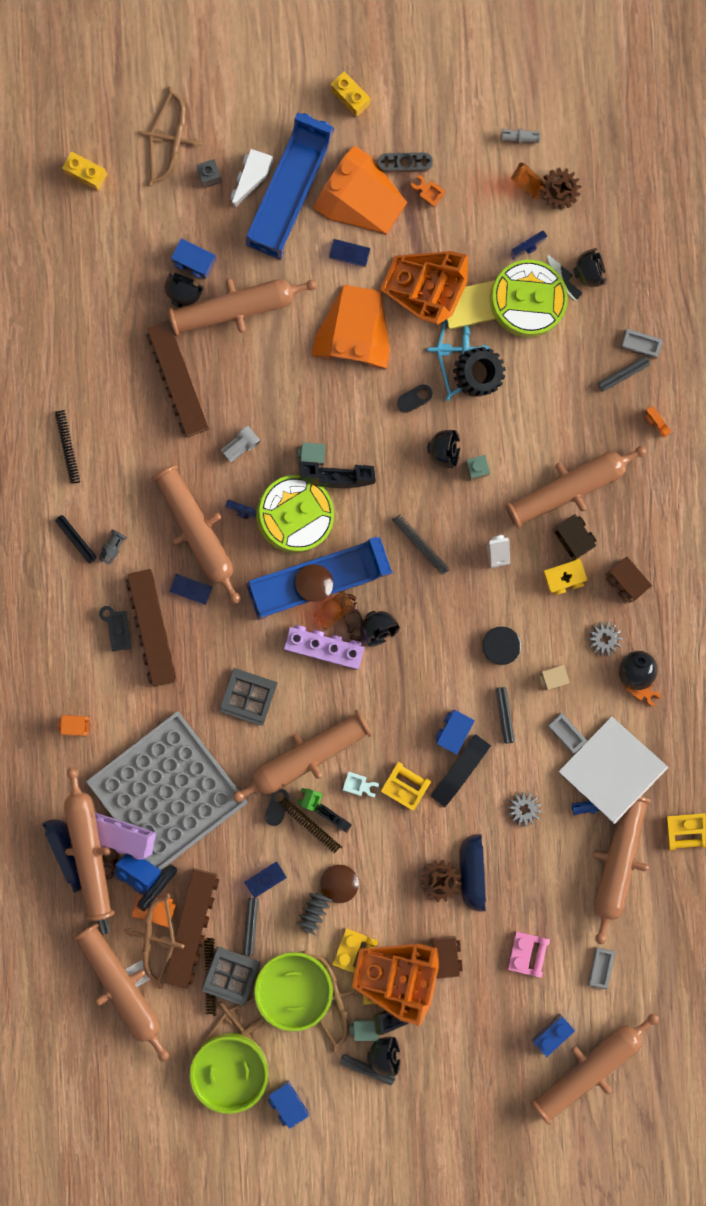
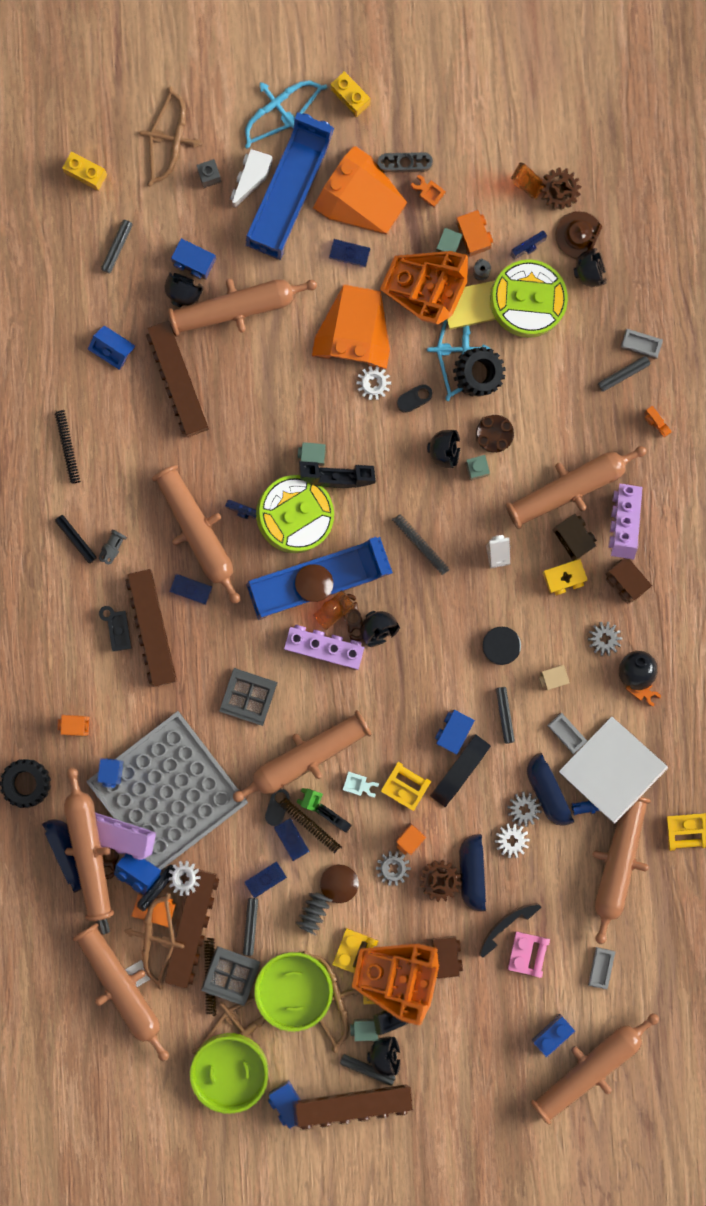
light grey piece [221,426,261,463] -> none
light grey pin [501,128,540,144] -> none
black sticker [547,255,582,301] -> none
none -> black tyre [0,759,51,808]
none -> blue panel [88,326,135,370]
none -> blue brick [97,758,124,788]
none -> dark grey axle [101,220,132,274]
none -> white gear [169,861,201,896]
none -> medium azure piece [245,80,328,149]
none -> clear blue plate [274,818,310,861]
none -> reddish brown brick [292,1084,413,1130]
none -> white gear [357,366,391,400]
none -> light grey gear [376,851,411,886]
none -> orange brick [395,823,426,855]
none -> sand green brick [436,228,462,252]
none -> orange brick [456,210,493,257]
none -> dark grey piece [473,258,491,281]
none -> reddish brown dish [476,415,514,453]
none -> black slope [479,903,542,958]
none -> white gear [495,823,530,858]
none -> dark blue brick [527,753,574,826]
none -> reddish brown hat [555,211,602,259]
none -> lavender brick [608,484,642,559]

